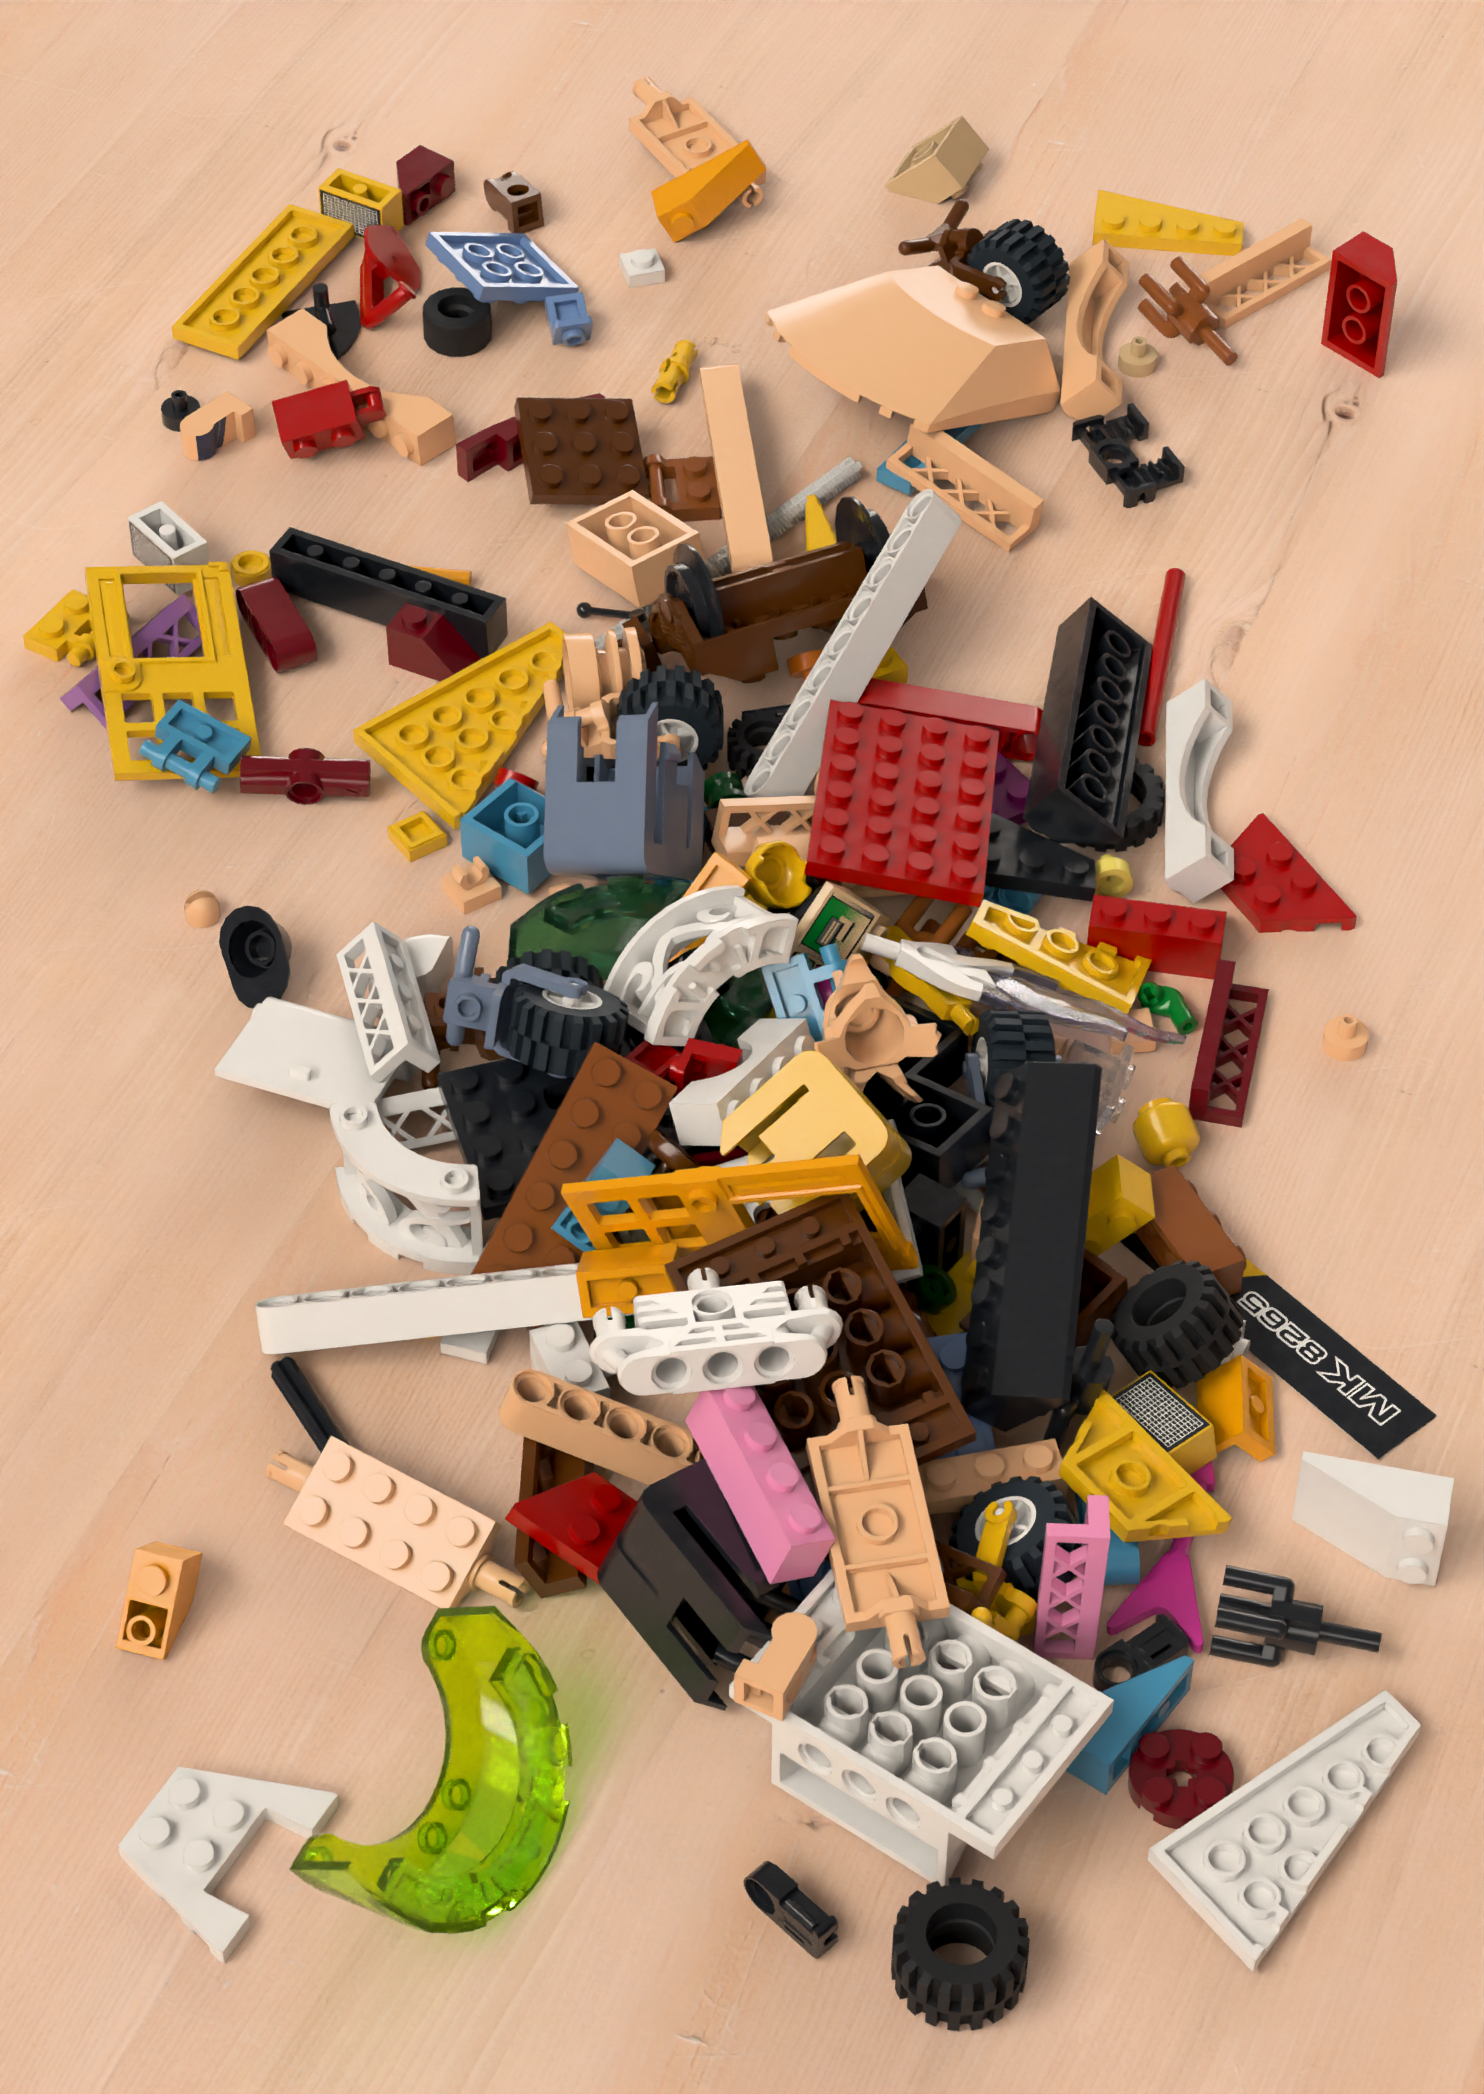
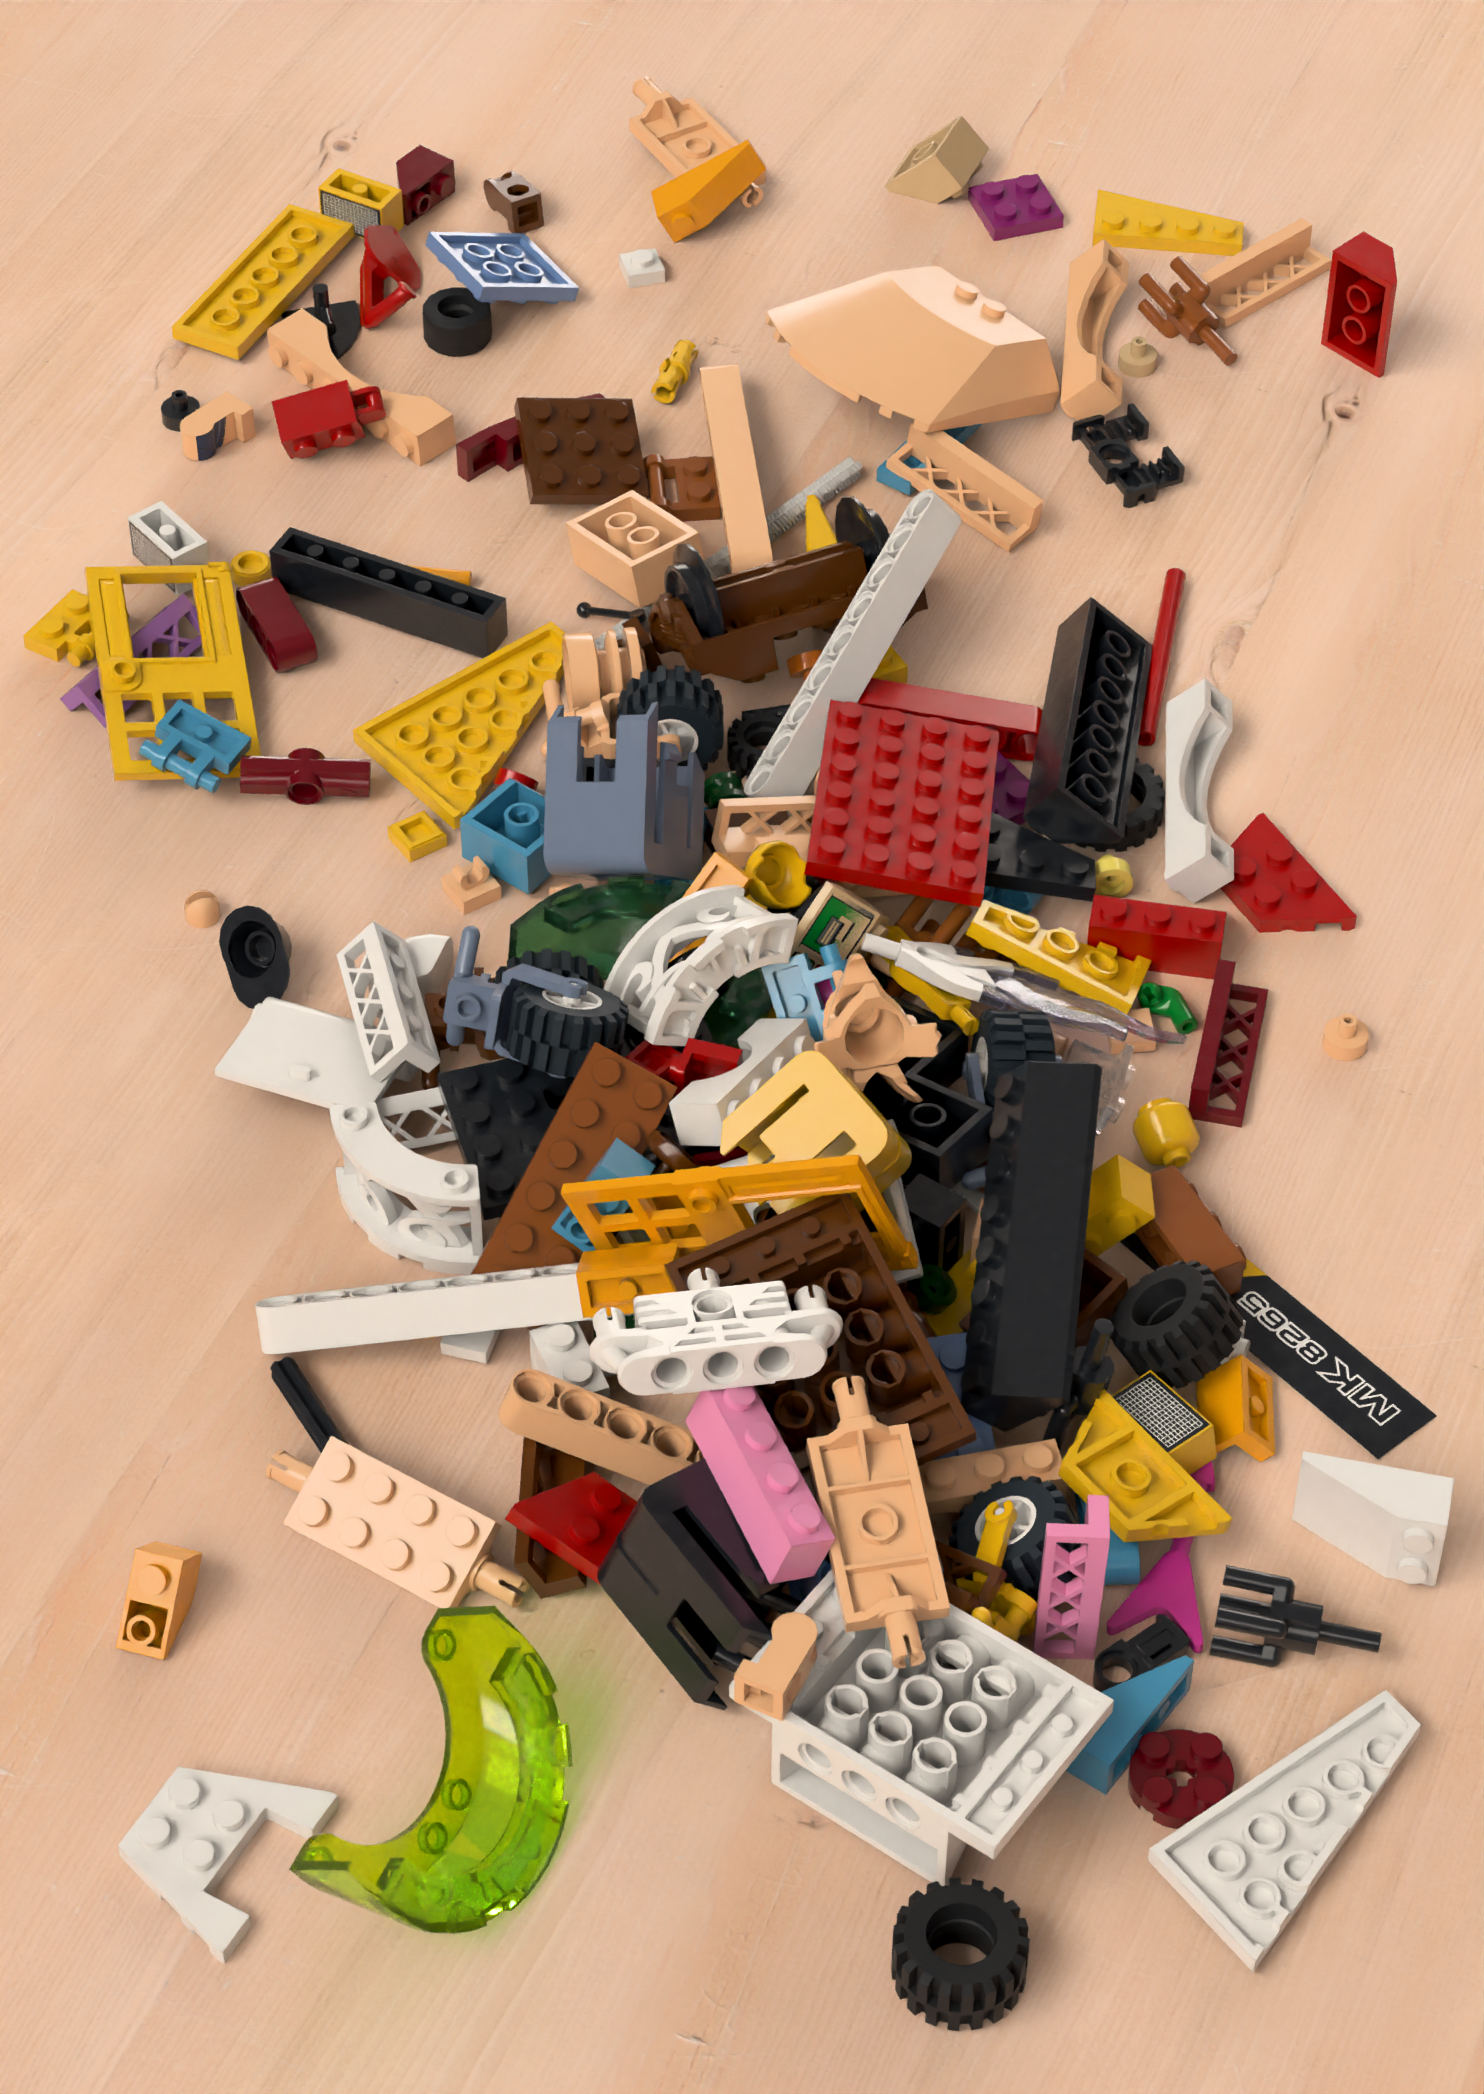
dark red slope [386,603,481,682] -> none
medium blue bracket [544,292,593,346] -> none
black piece [743,1861,838,1959] -> none
piece [898,199,1070,325] -> none
none -> magenta plate [968,174,1064,241]

